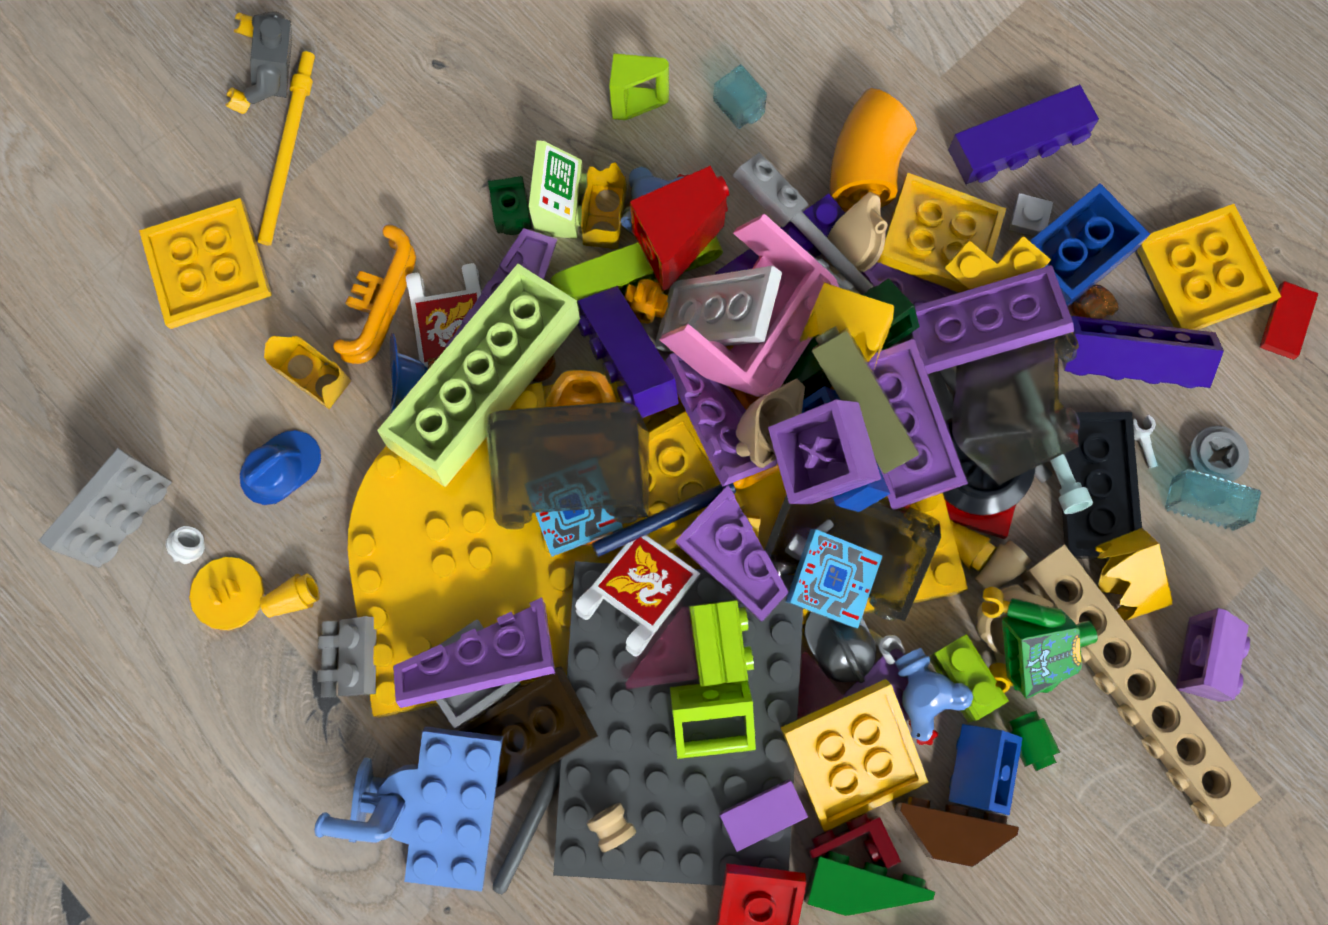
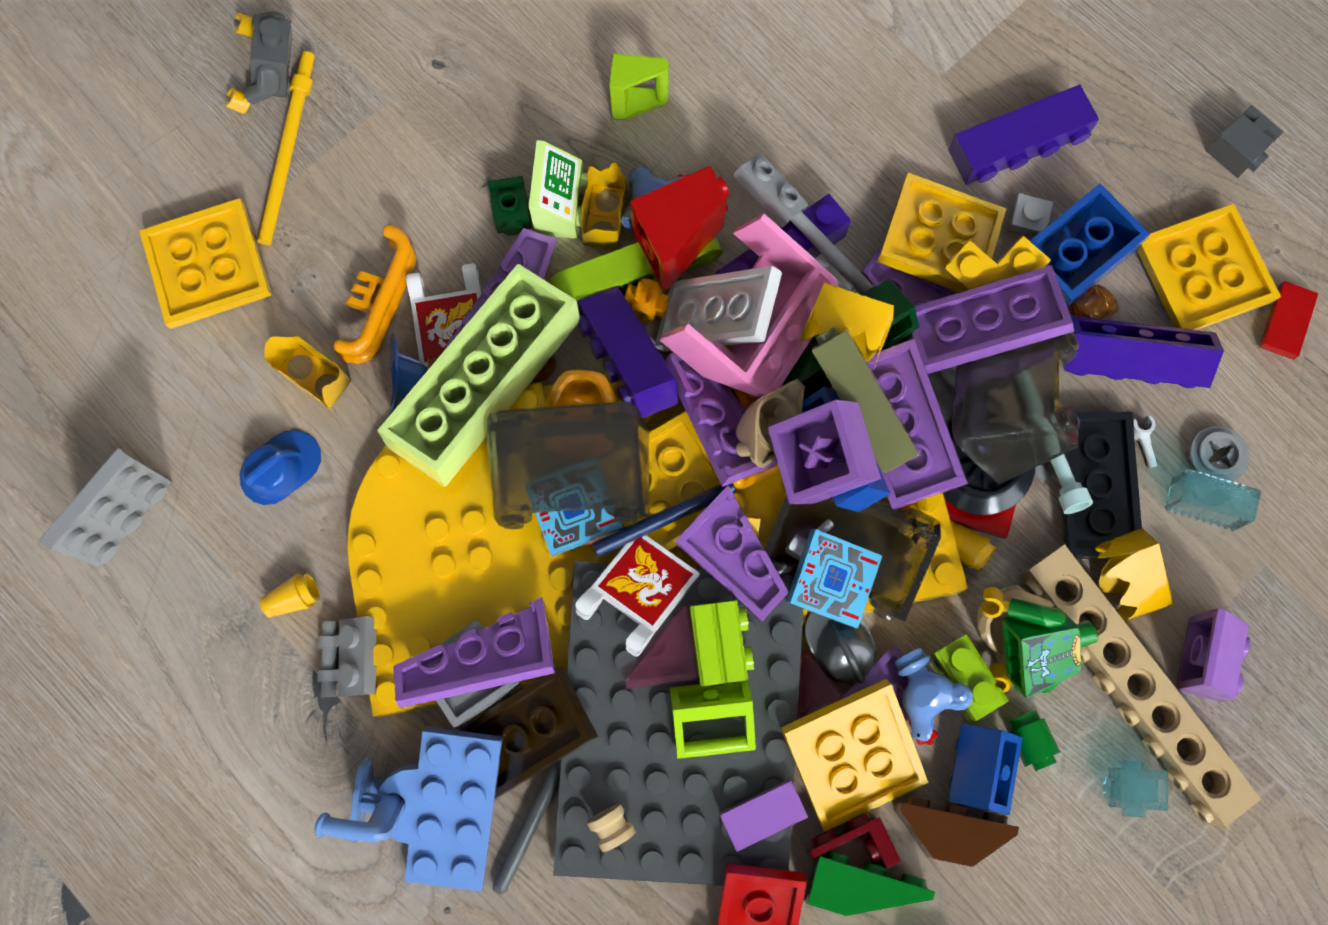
white plate [166,526,205,565] -> none
yellow piece [189,557,265,630] -> none
clear light blue brick [713,64,767,129] -> none
tan hat [823,192,888,275] -> none
light orange brick [830,88,917,212] -> none
white hand [869,629,906,664] -> none
tan cone [974,540,1031,589] -> none
none -> clear light blue brick [1103,760,1168,818]
none -> dark grey brick [1206,105,1283,178]

